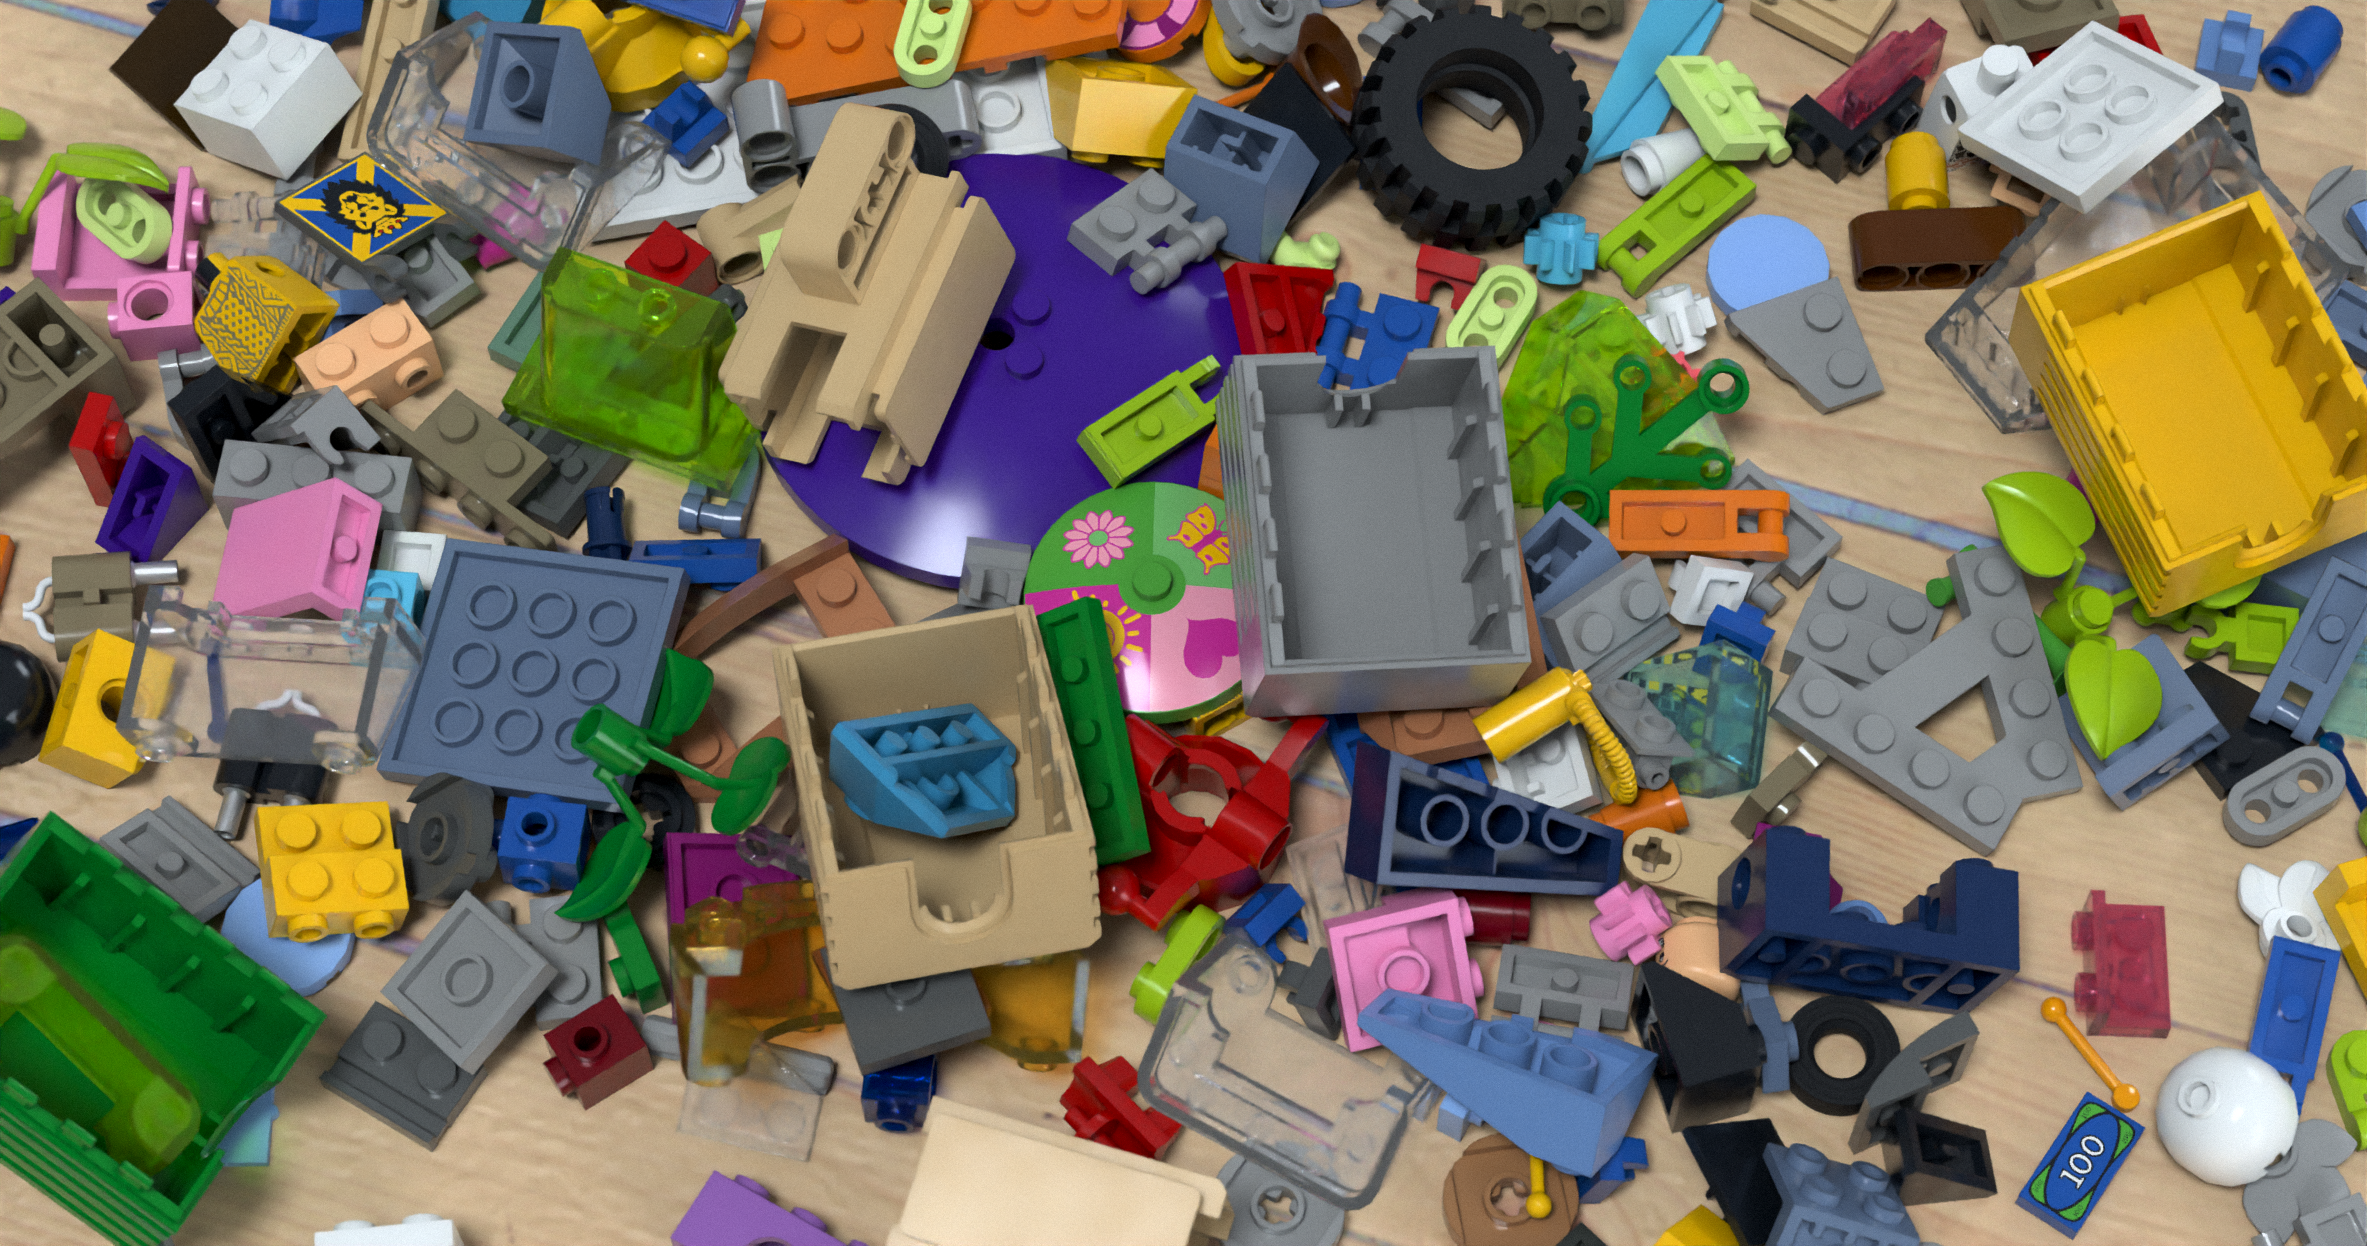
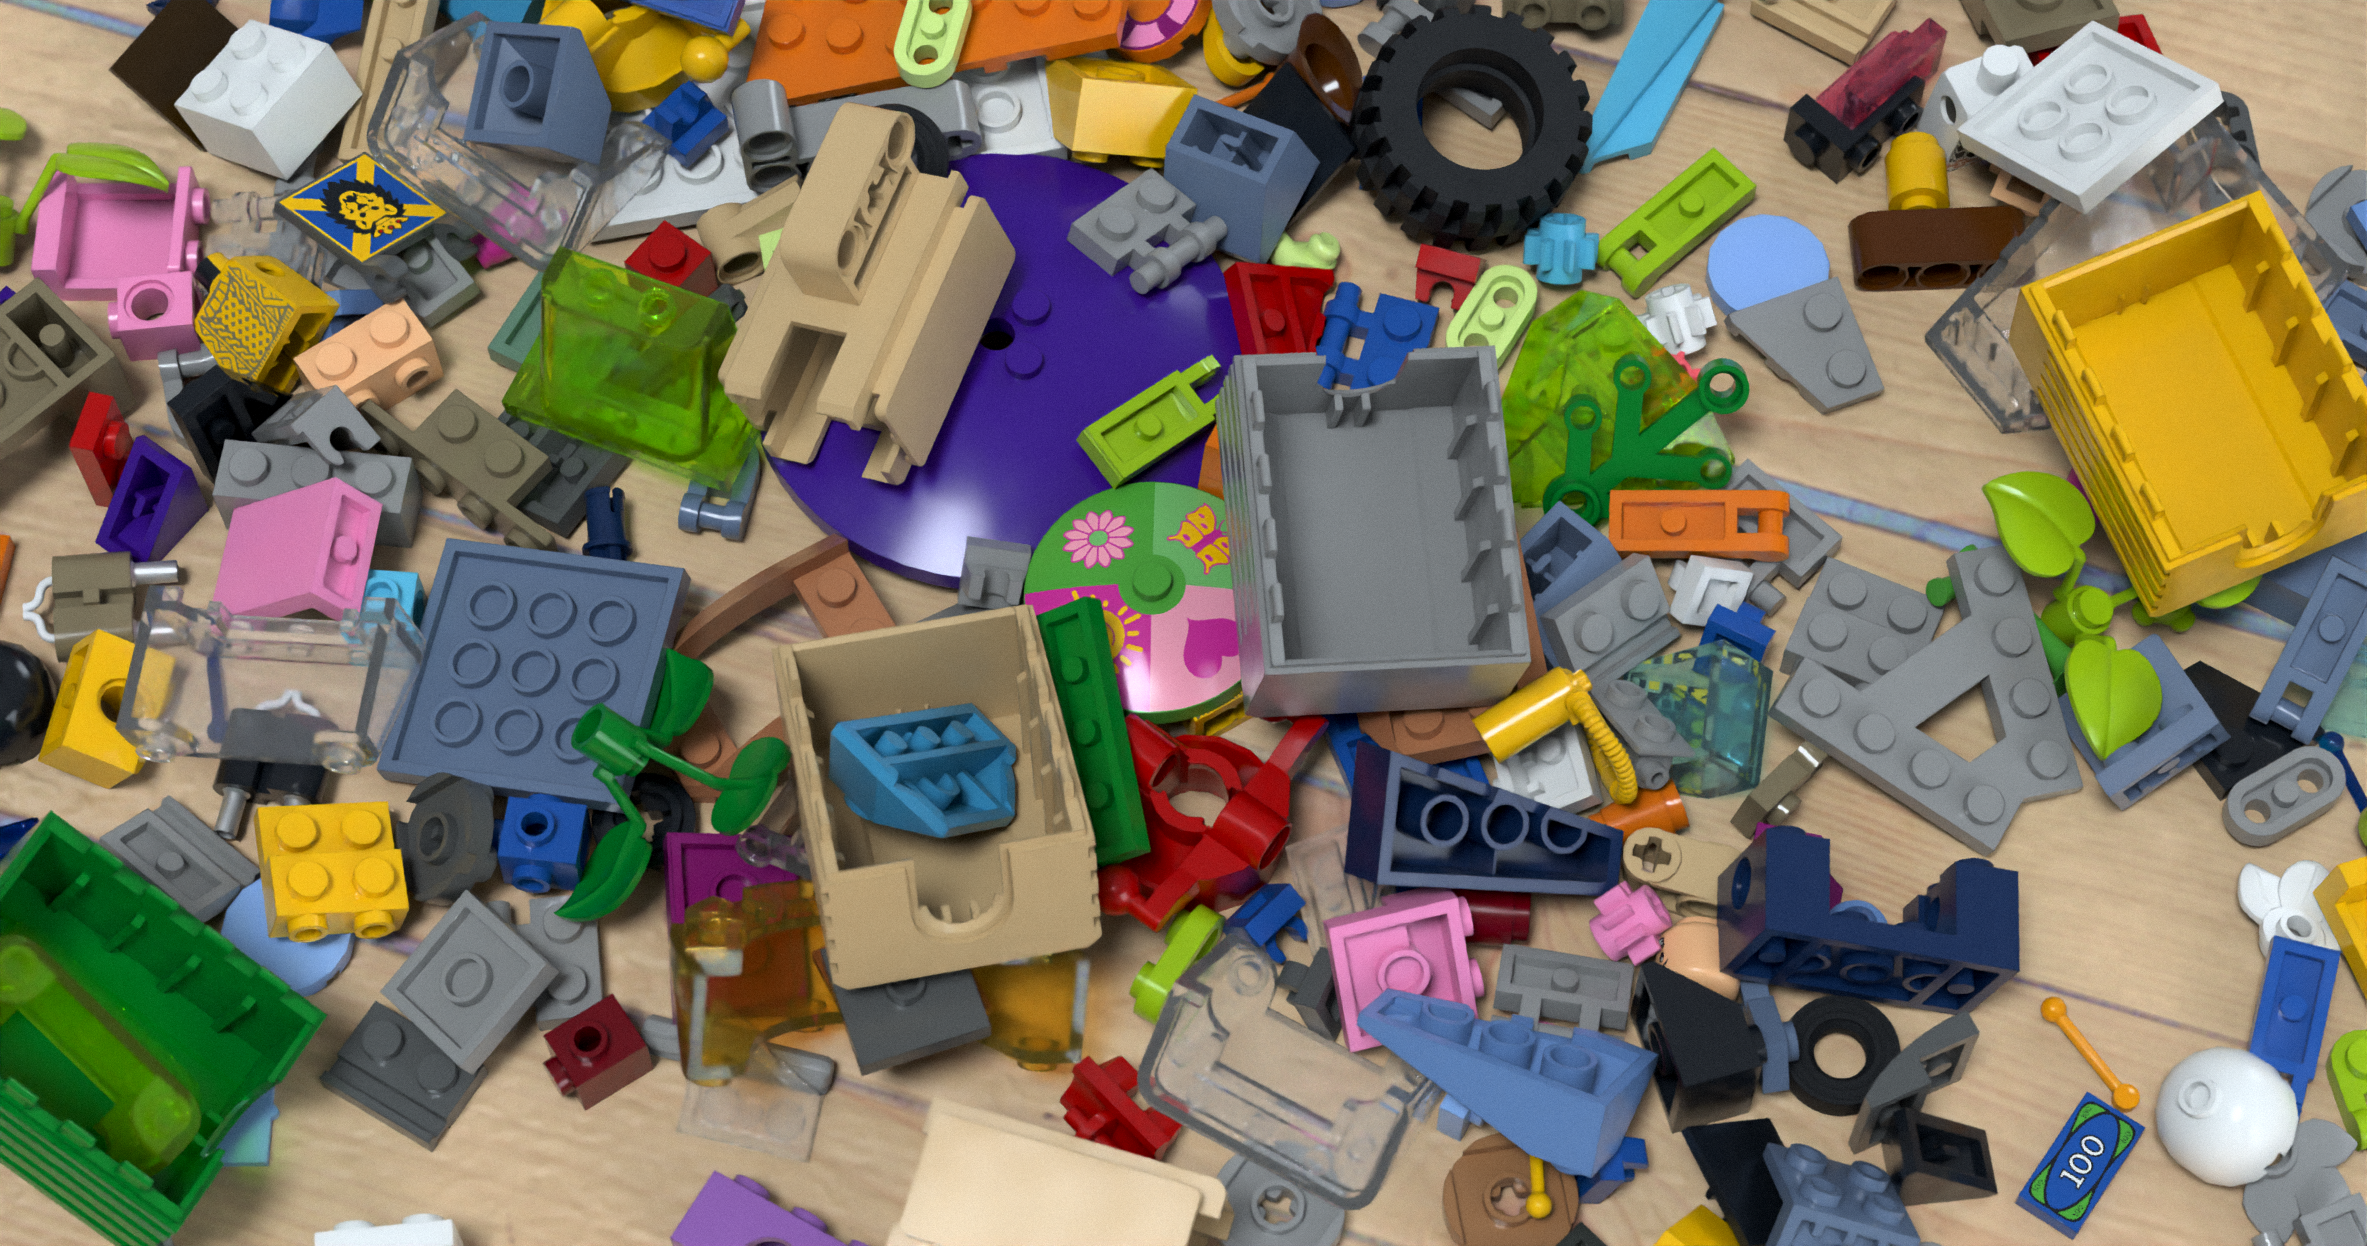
yellowish green plate [76,178,172,264] -> none
white plate [376,530,447,600] -> none
green plate [602,900,668,1015] -> none
blue plate [628,538,762,591] -> none
clear blue brick [861,1052,941,1134] -> none
white cone [1621,128,1706,196] -> none
yellowish green plate [1655,56,1792,164] -> none
clear pink bracket [2071,890,2171,1039] -> none
lime plate [2184,602,2299,674] -> none
medium blue tile [2193,10,2265,92] -> none
blue brick [2259,5,2343,93] -> none

